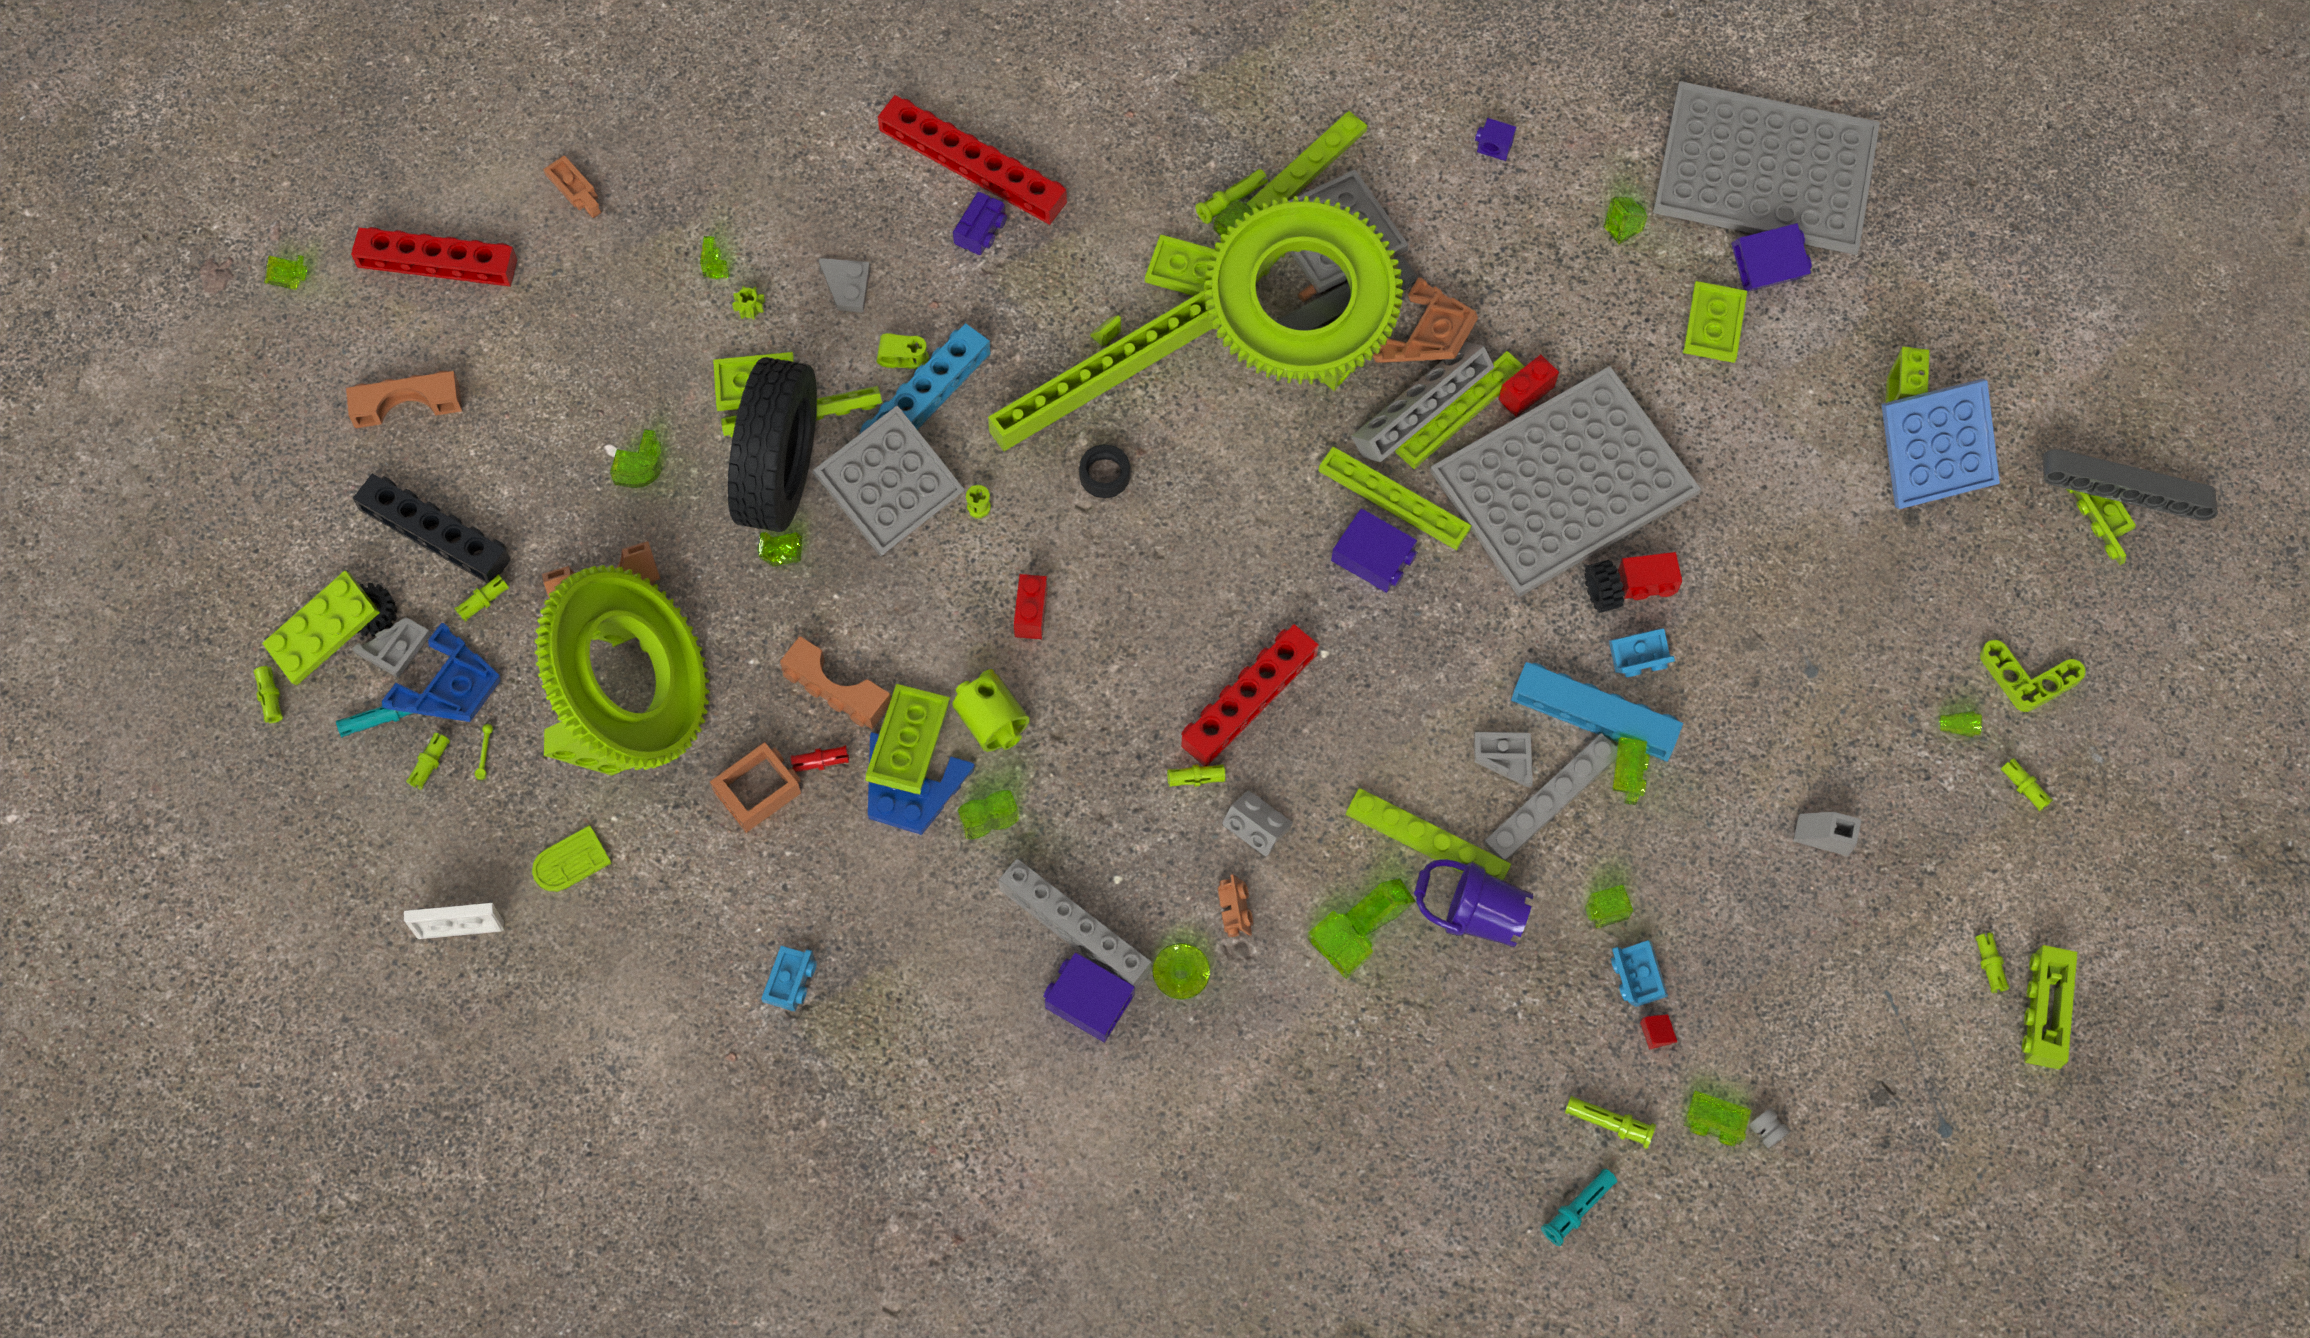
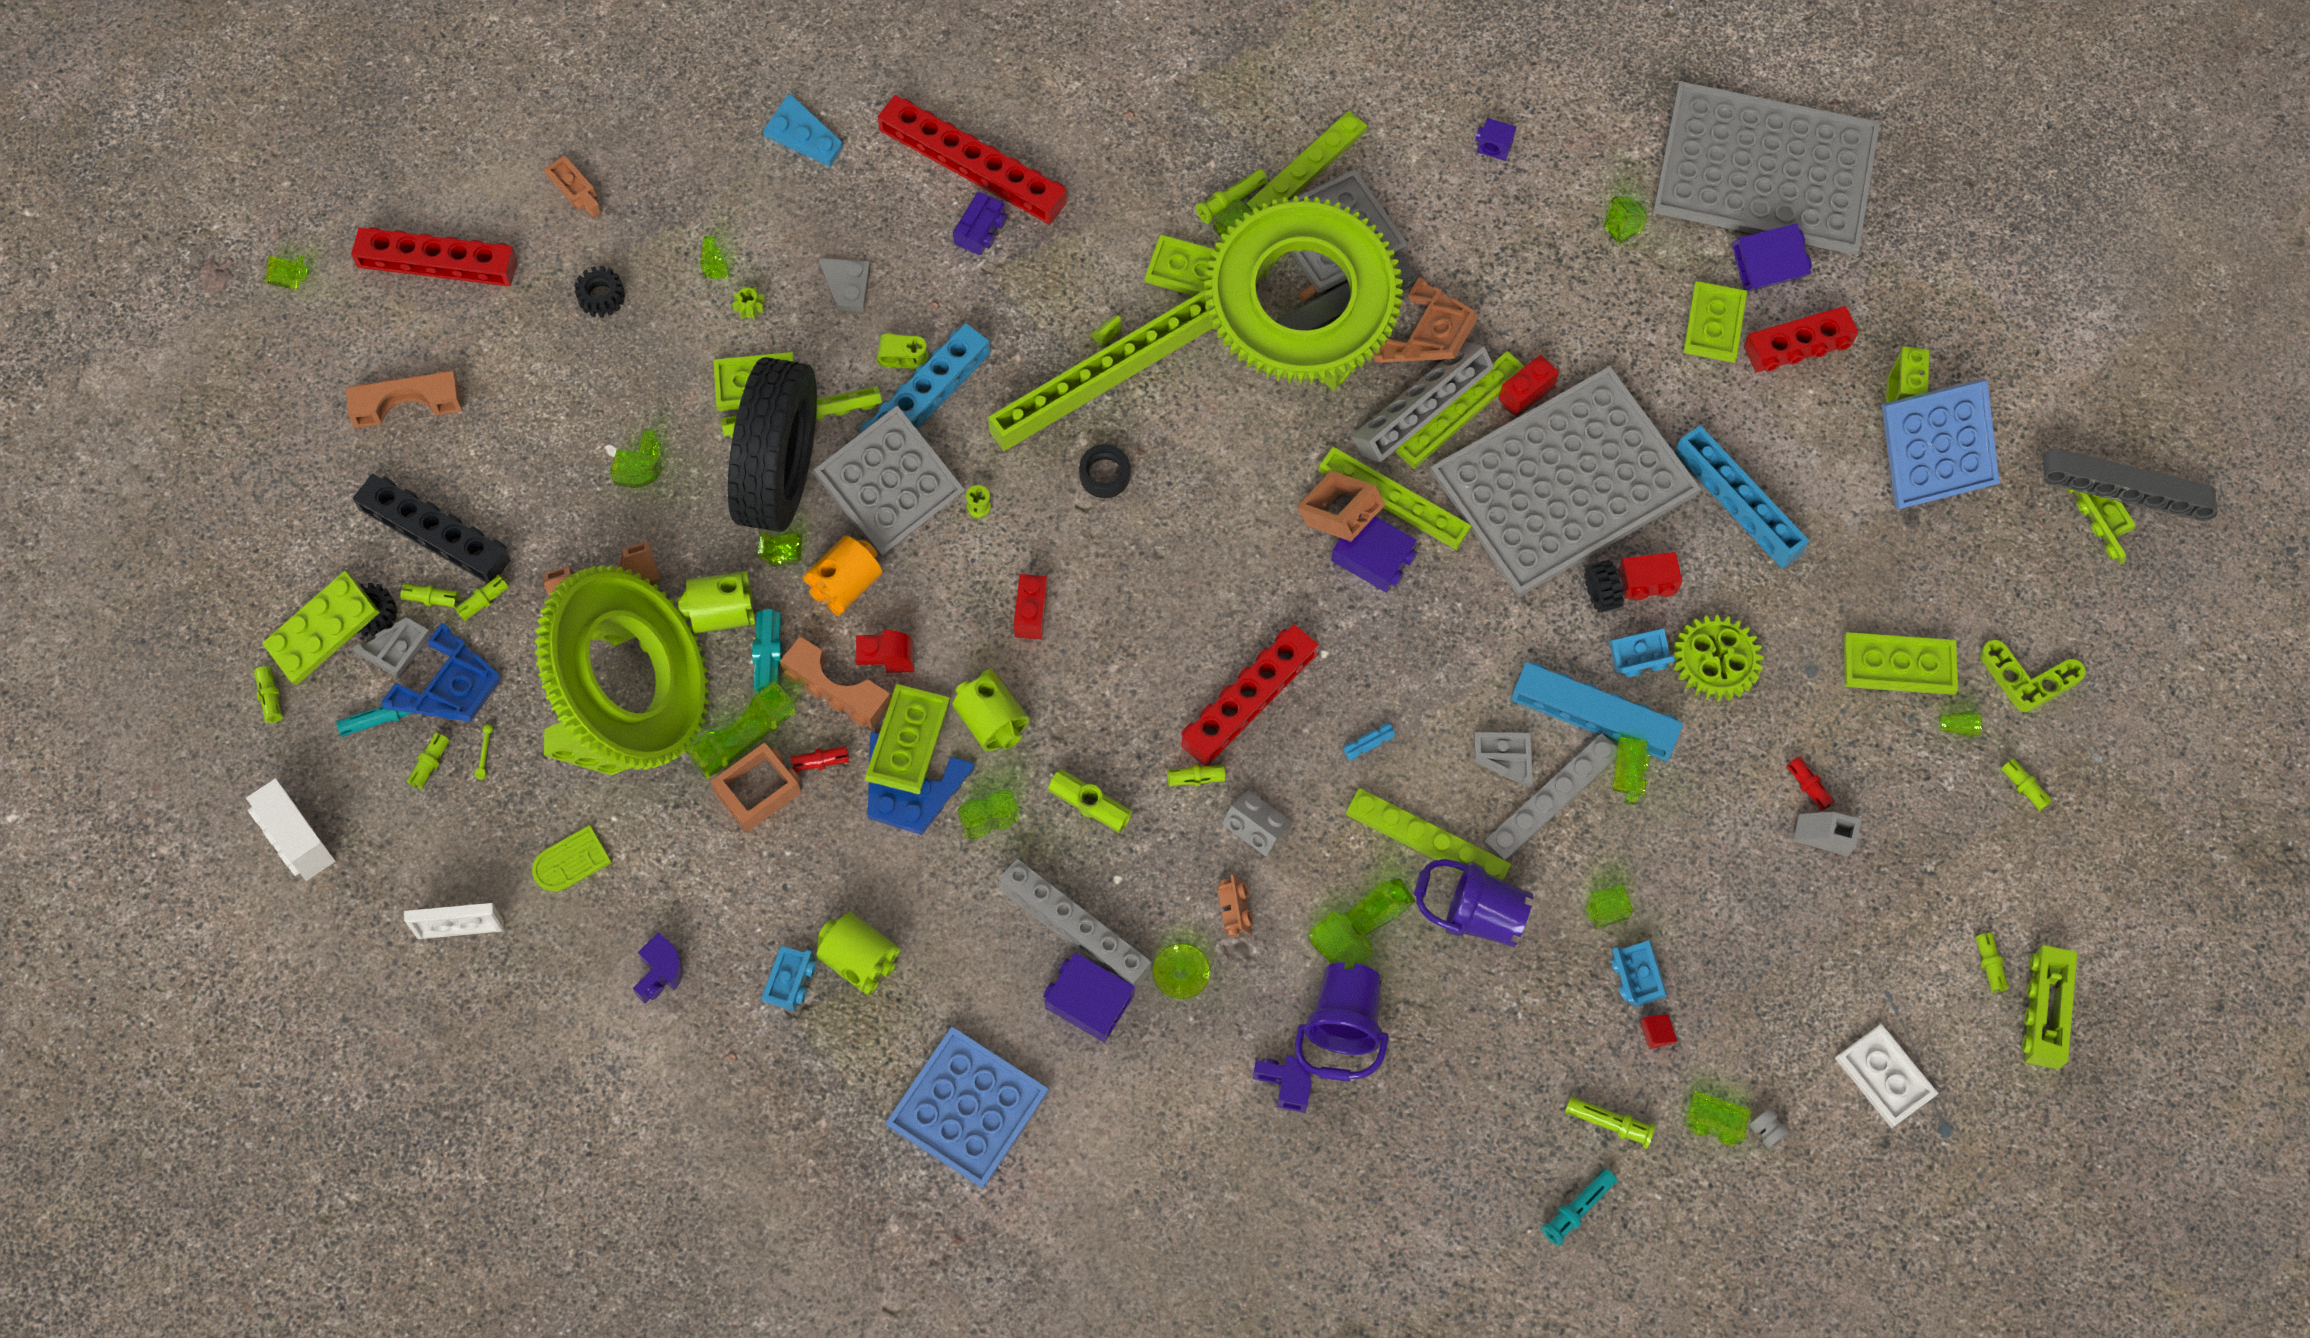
none -> white brick [246,778,336,881]
none -> lime pin [400,583,460,608]
none -> black tyre [574,266,625,318]
none -> dark purple brick [633,932,683,1004]
none -> lime cylinder [678,571,756,634]
none -> clear neon green arch [685,681,796,780]
none -> teal piece [752,609,783,695]
none -> dark azure wing [763,93,843,167]
none -> light orange cylinder [802,535,882,617]
none -> lime cylinder [816,911,901,996]
none -> red brick [856,630,914,673]
none -> medium blue plate [885,1026,1049,1190]
none -> lime piece [1048,769,1132,833]
none -> dark purple brick [1252,1055,1311,1113]
none -> dark purple piece [1295,962,1389,1082]
none -> nougat window [1297,471,1385,542]
none -> dark azure axle [1343,723,1395,760]
none -> lime gear [1673,615,1764,702]
none -> dark azure brick [1675,425,1809,570]
none -> red brick [1744,306,1858,373]
none -> red pin [1786,756,1835,811]
none -> white tile [1835,1023,1939,1128]
none -> lime plate [1843,632,1958,695]

